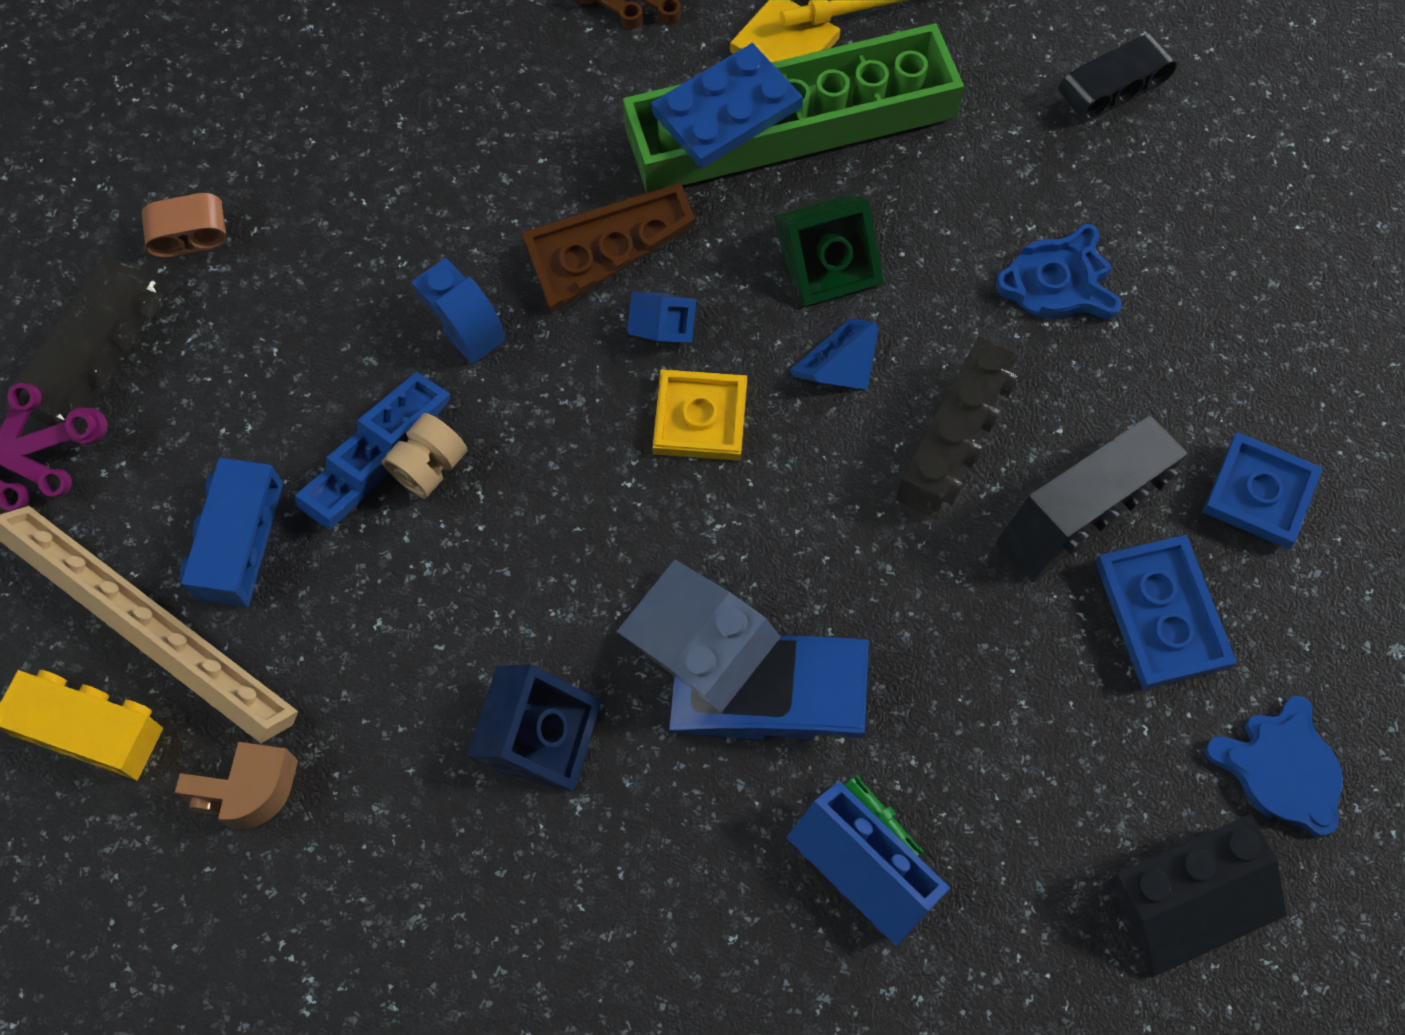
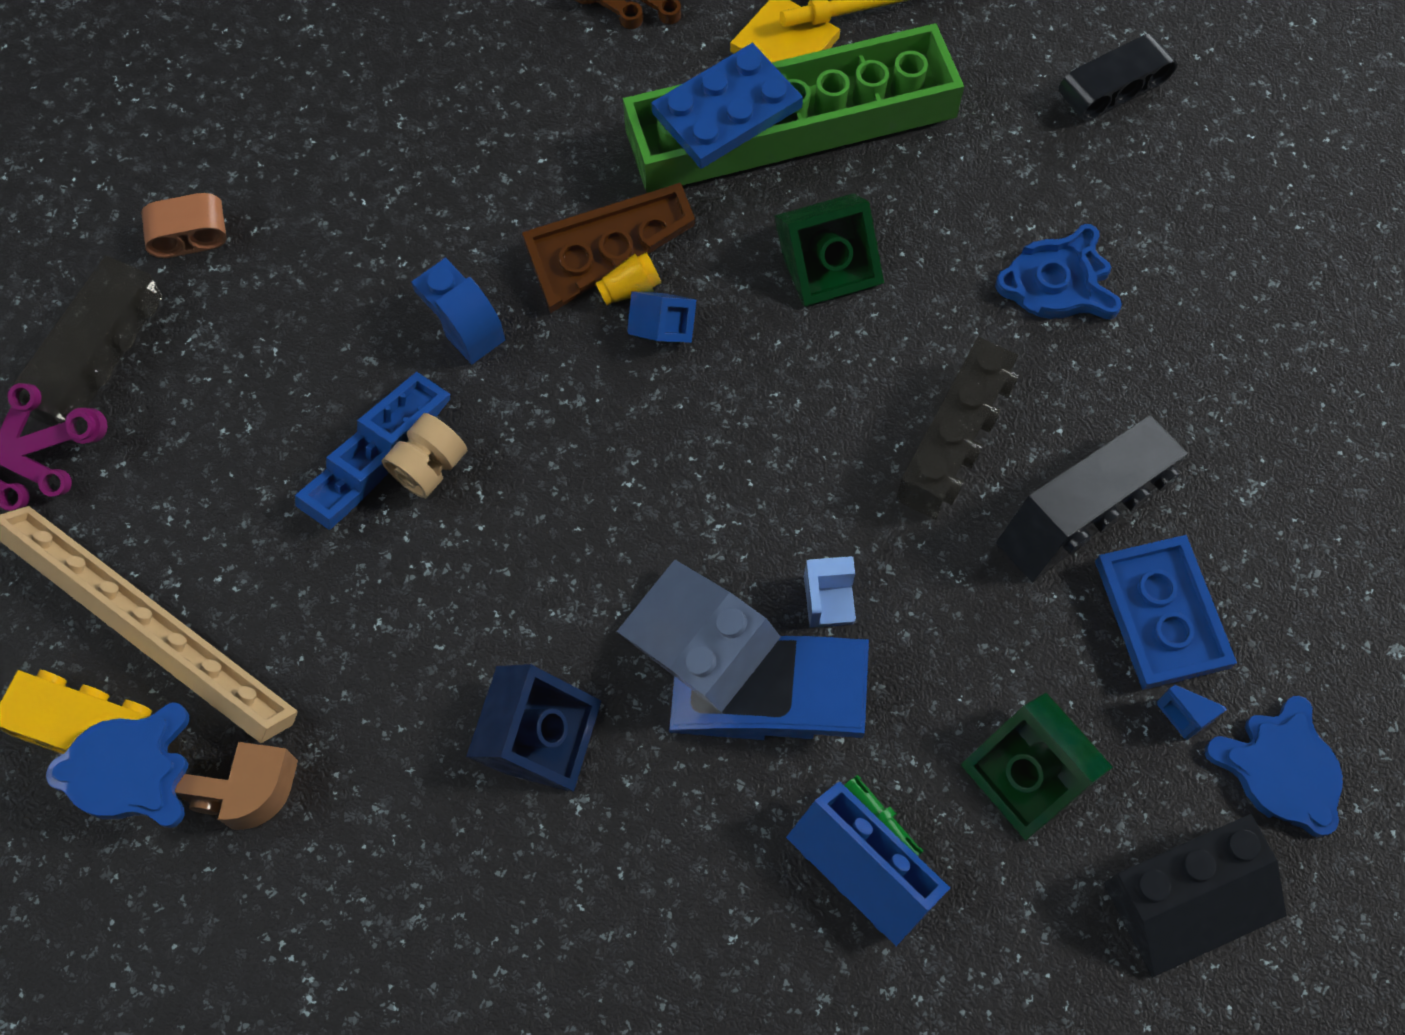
blue brick [180,457,283,608] -> none
yellow tile [652,369,747,461] -> none
blue slope [790,318,878,390] -> none
blue plate [1202,432,1323,550] -> none
none -> blue tile [46,702,190,828]
none -> yellow cone [595,252,662,306]
none -> light blue panel [804,556,856,628]
none -> dark green slope [961,693,1113,841]
none -> blue slope [1157,685,1227,740]

